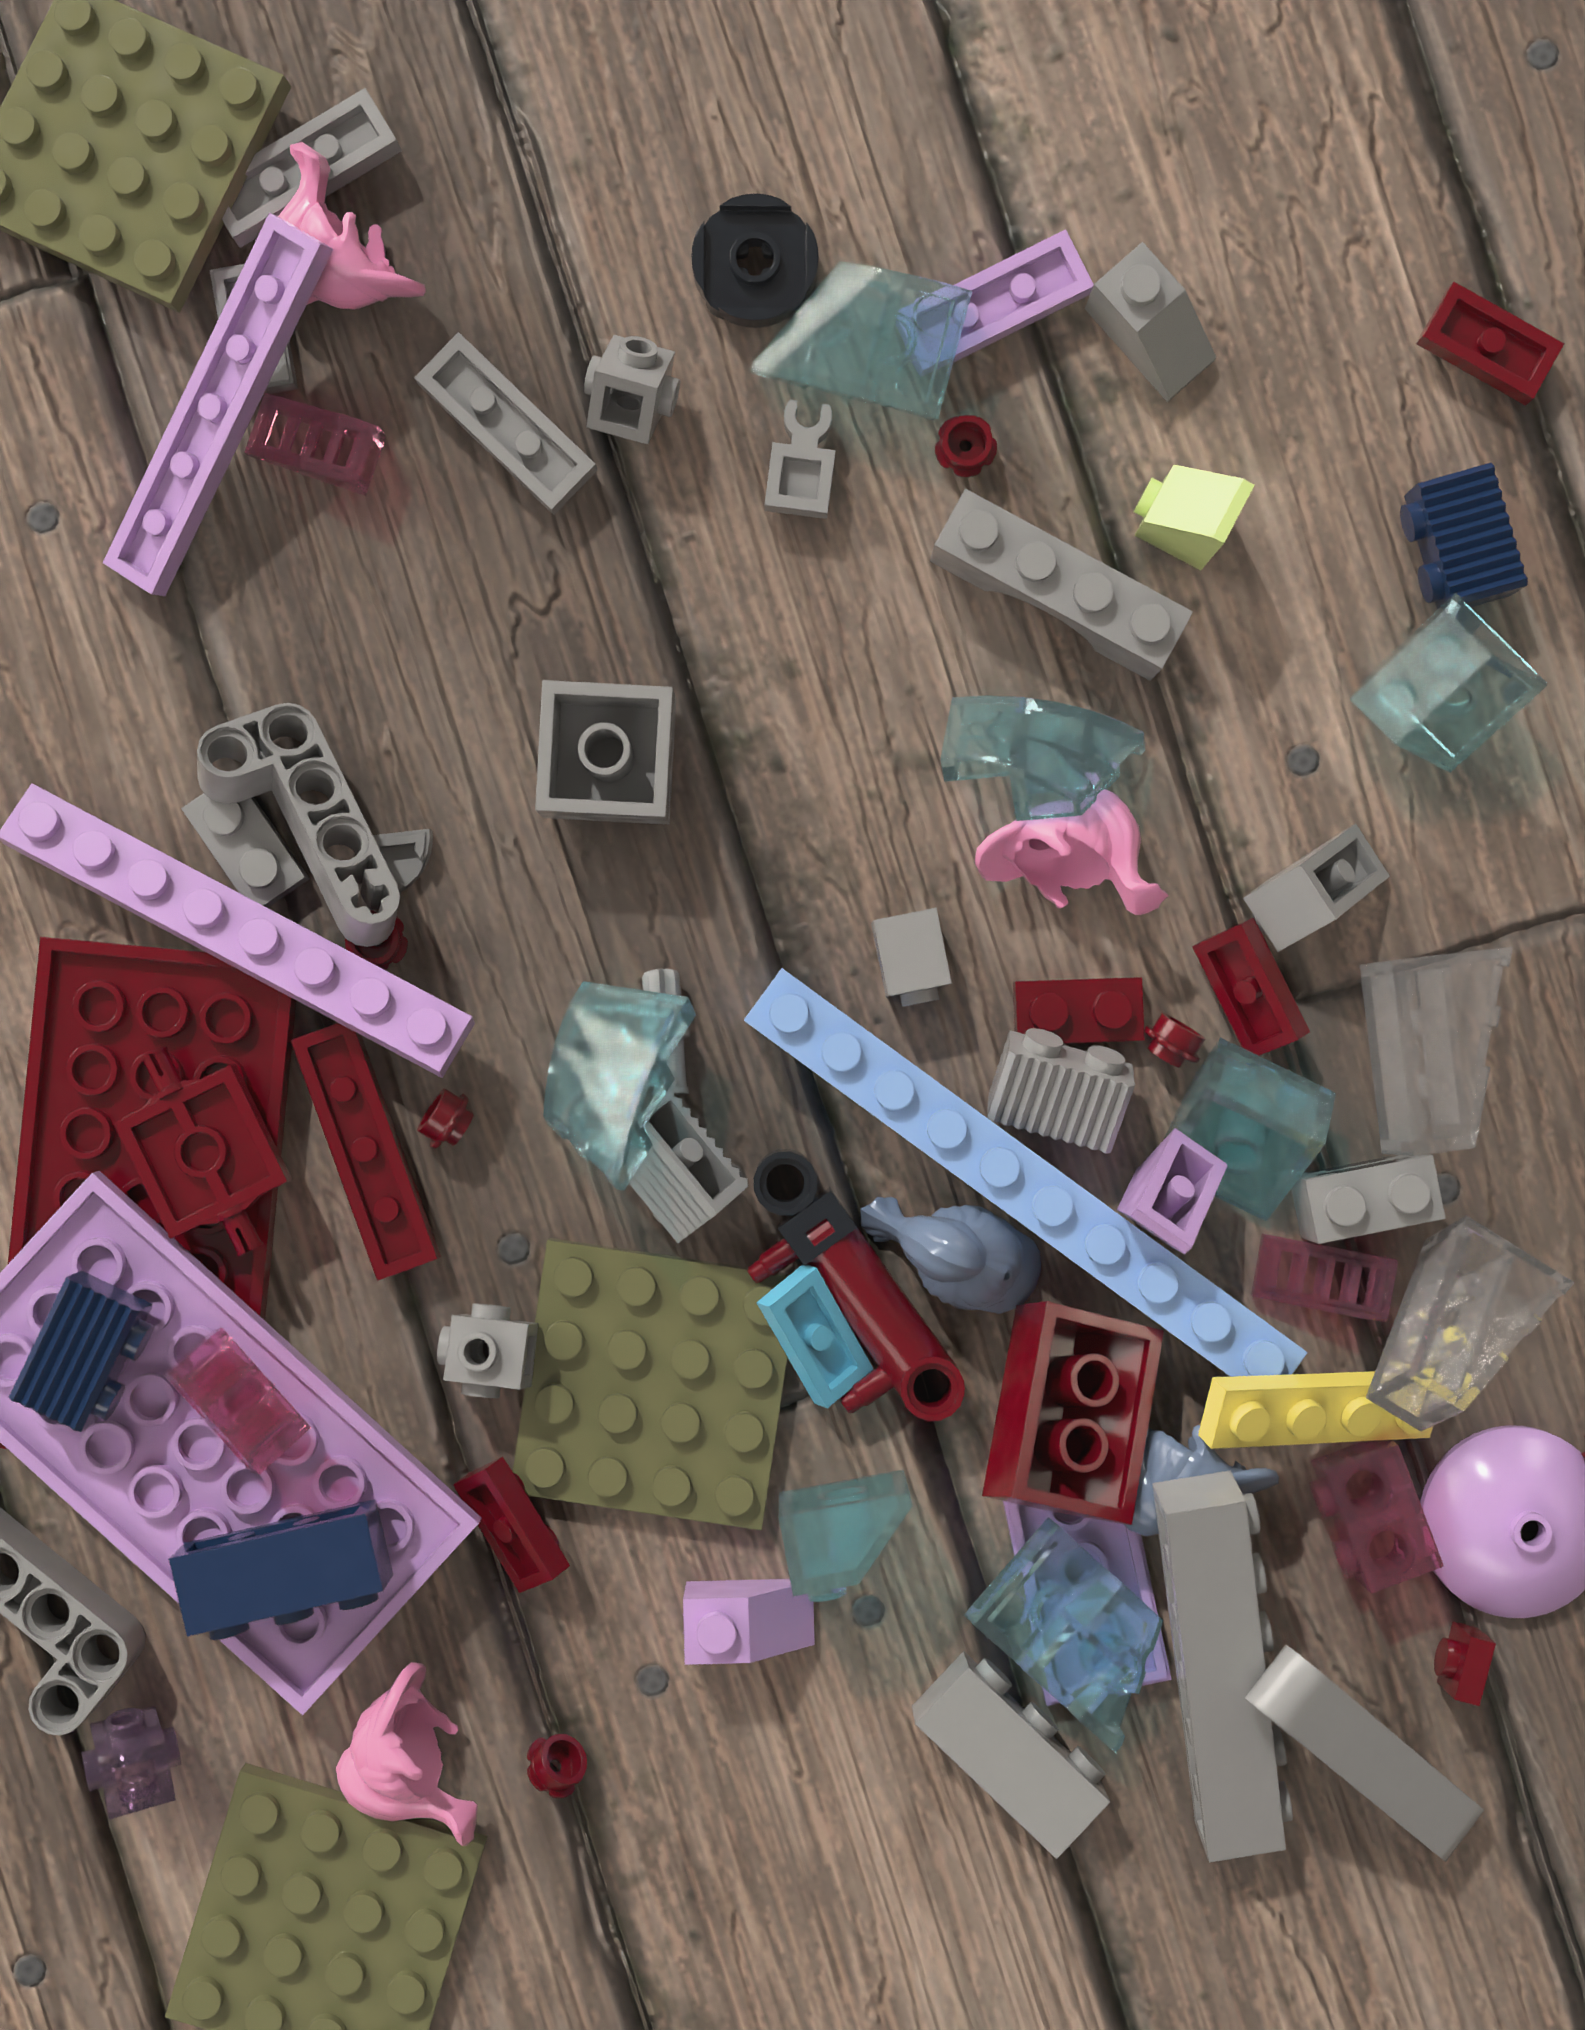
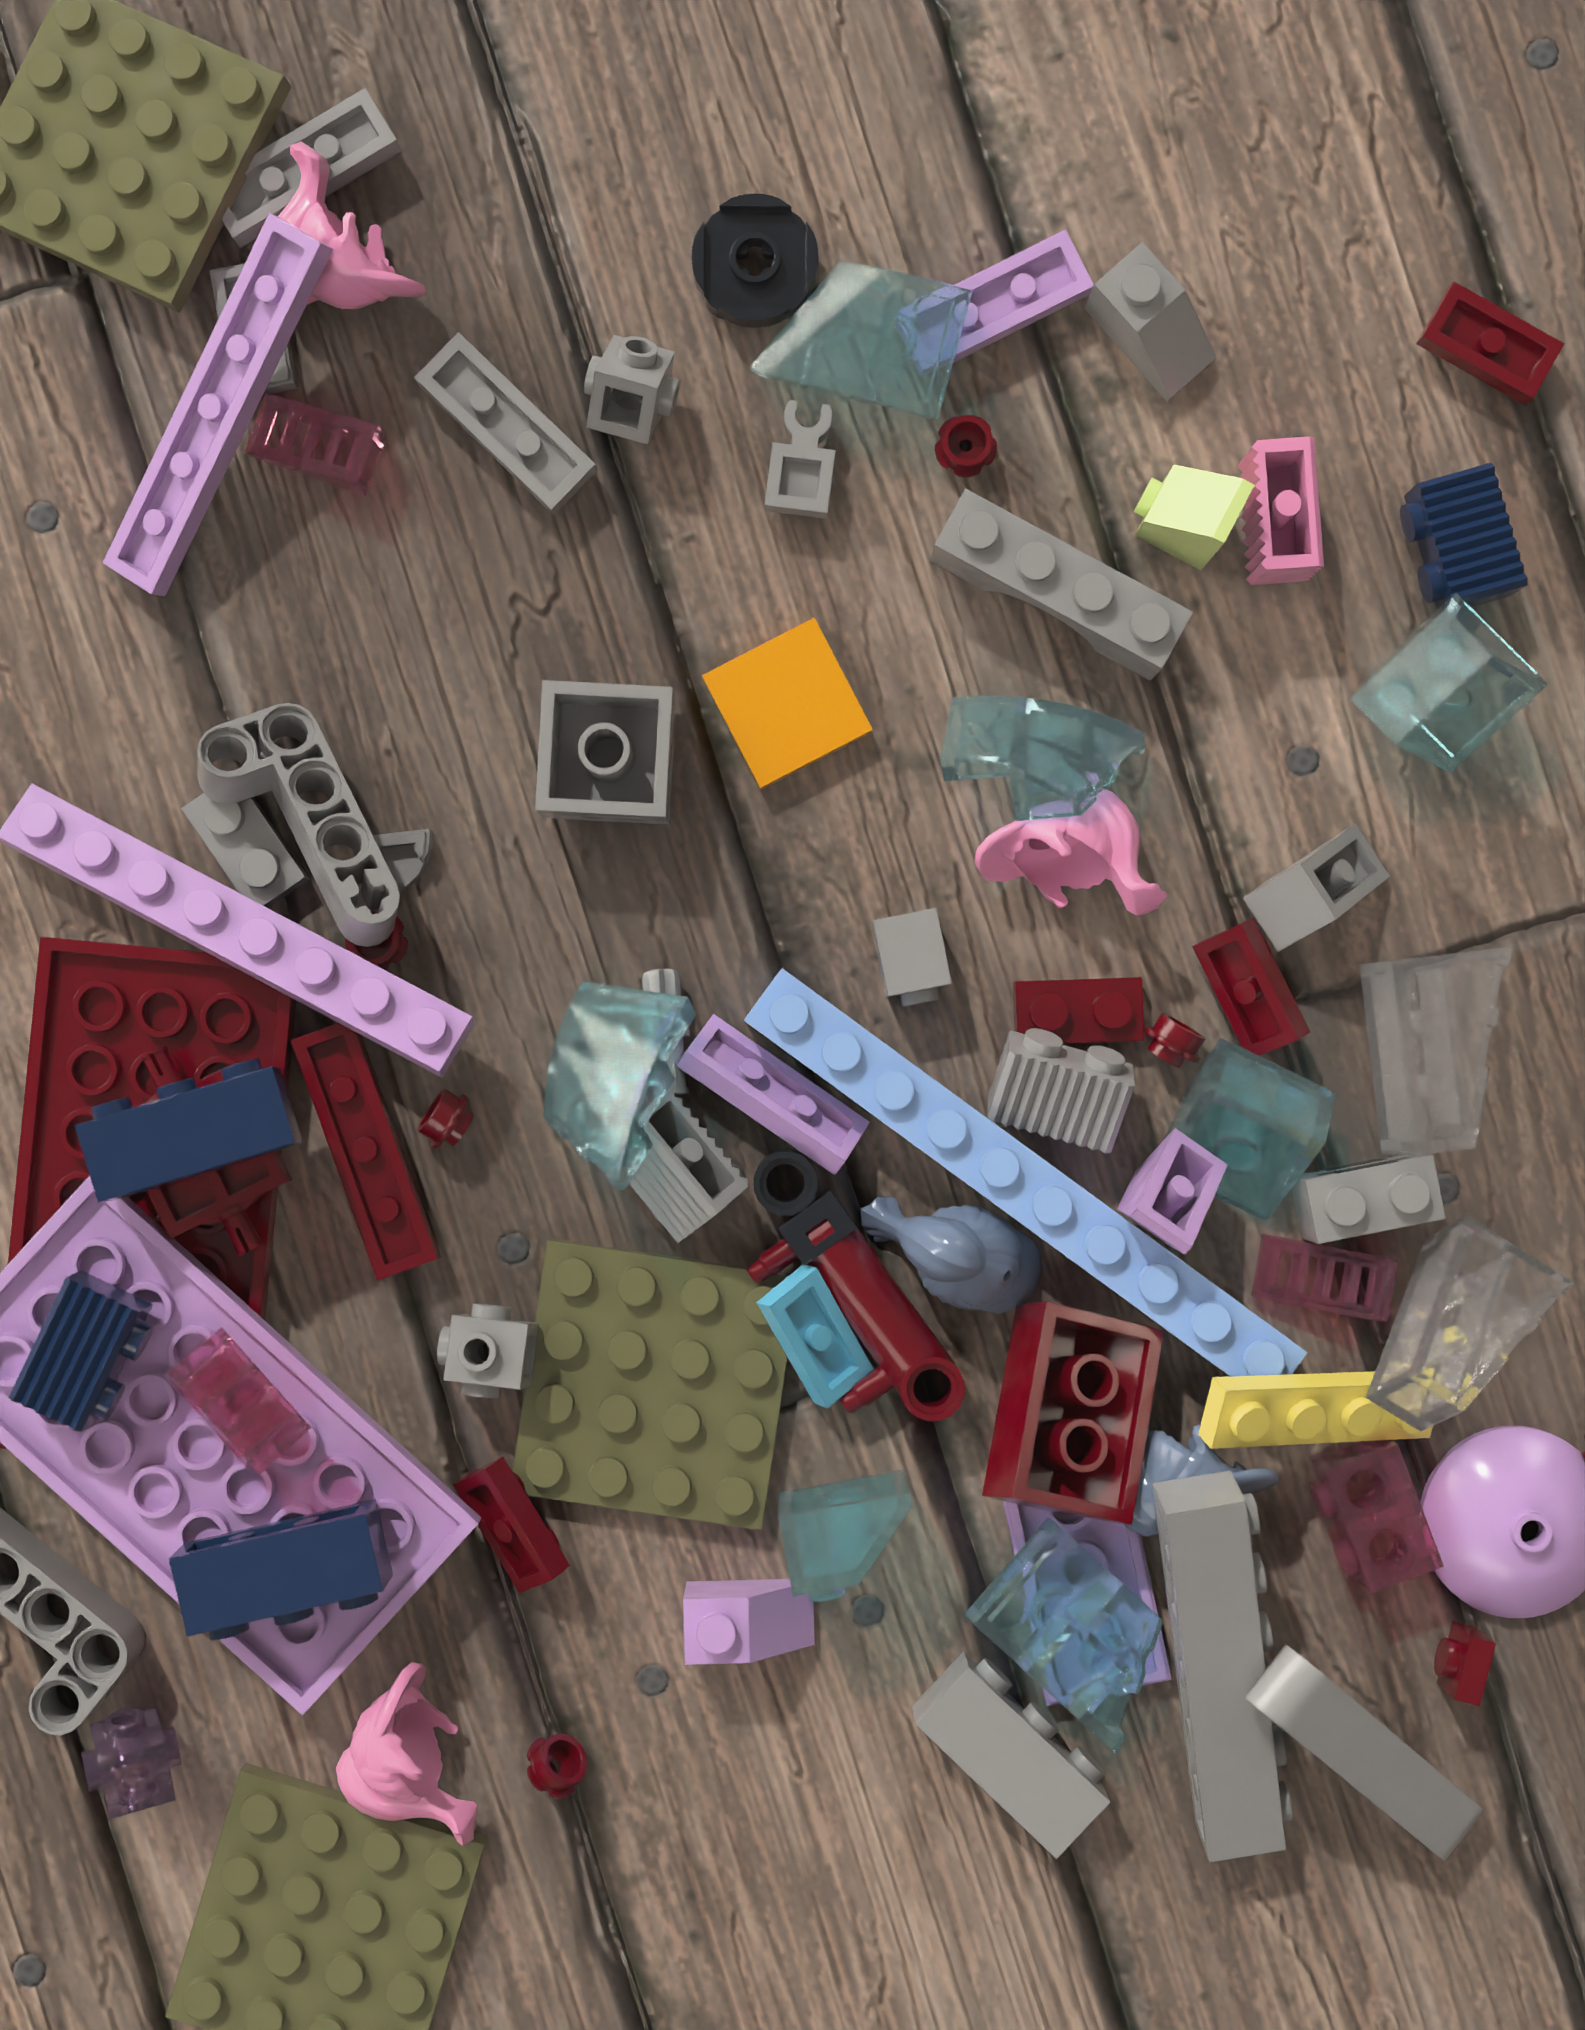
none -> dark blue brick [75,1058,303,1202]
none -> lavender plate [677,1014,870,1175]
none -> light orange tile [702,617,873,790]
none -> bright pink brick [1237,436,1324,585]

